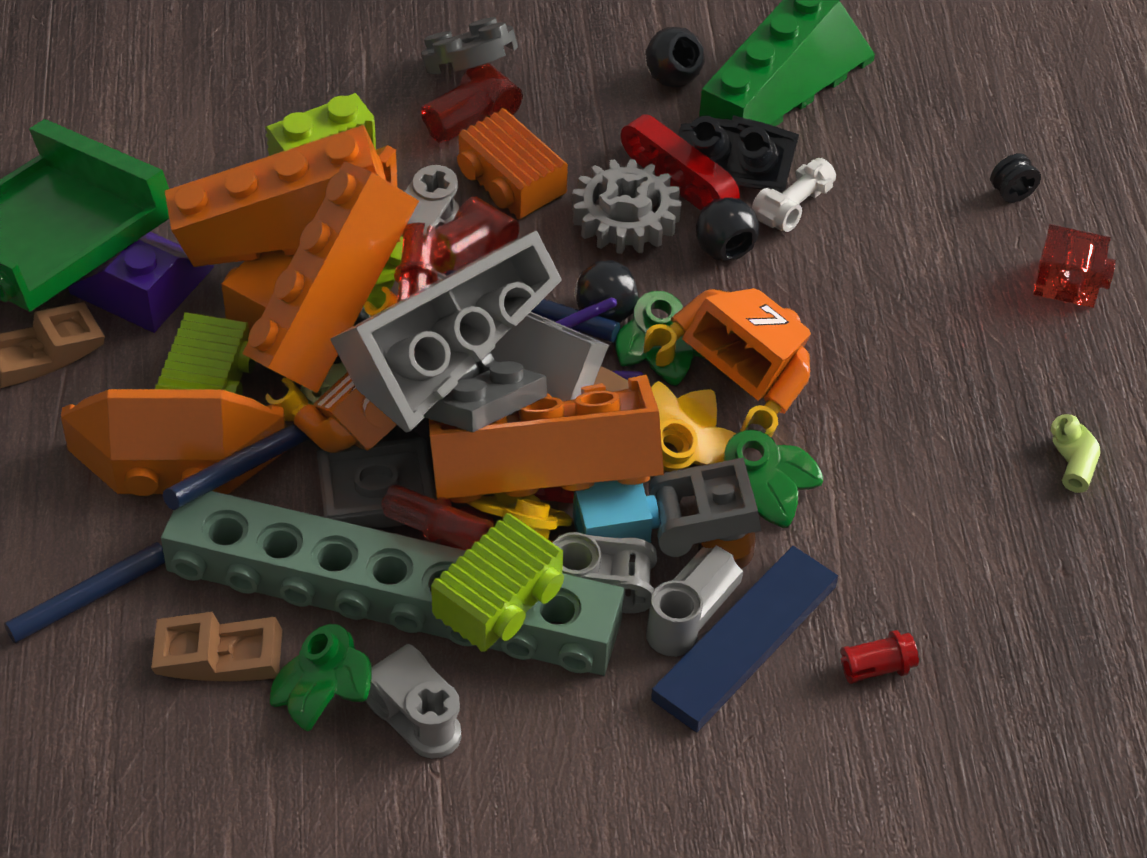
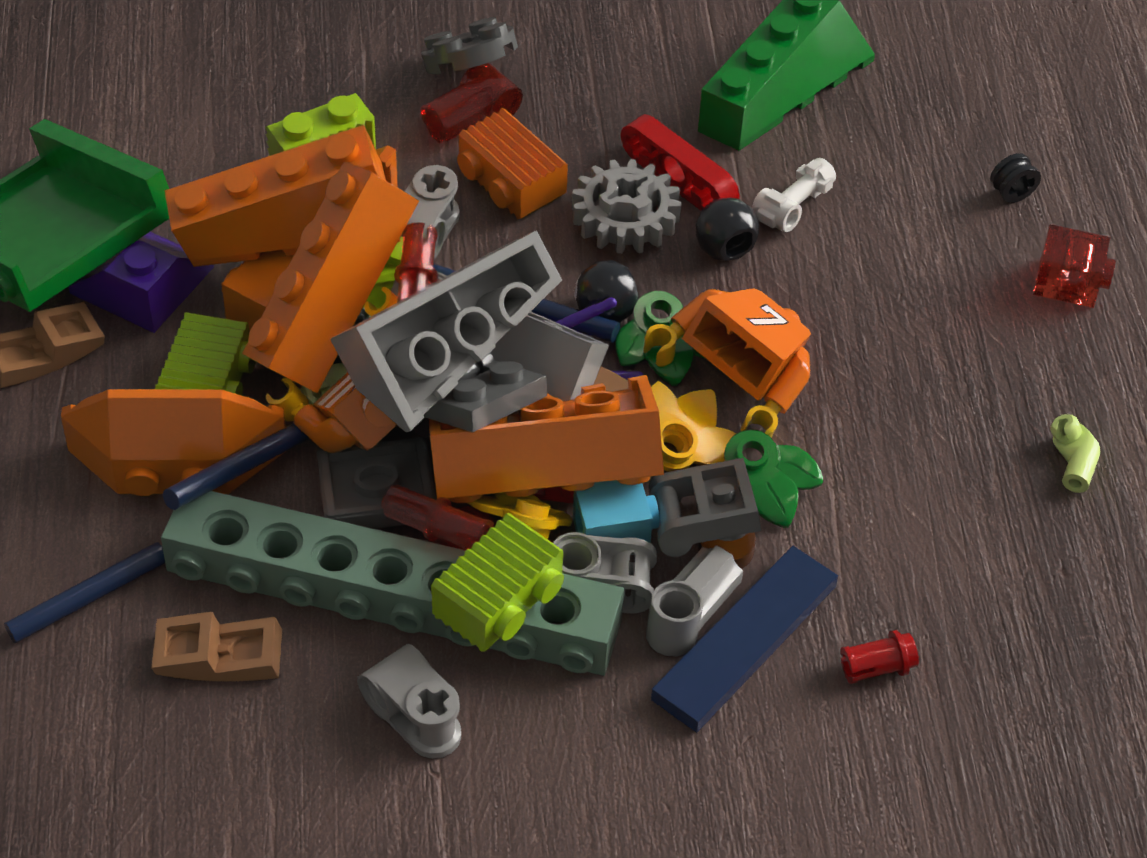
green plate [270,624,372,732] -> none
clear red piece [423,196,520,274] -> none
black piece [645,27,705,87] -> none
black connector [678,115,799,192] -> none

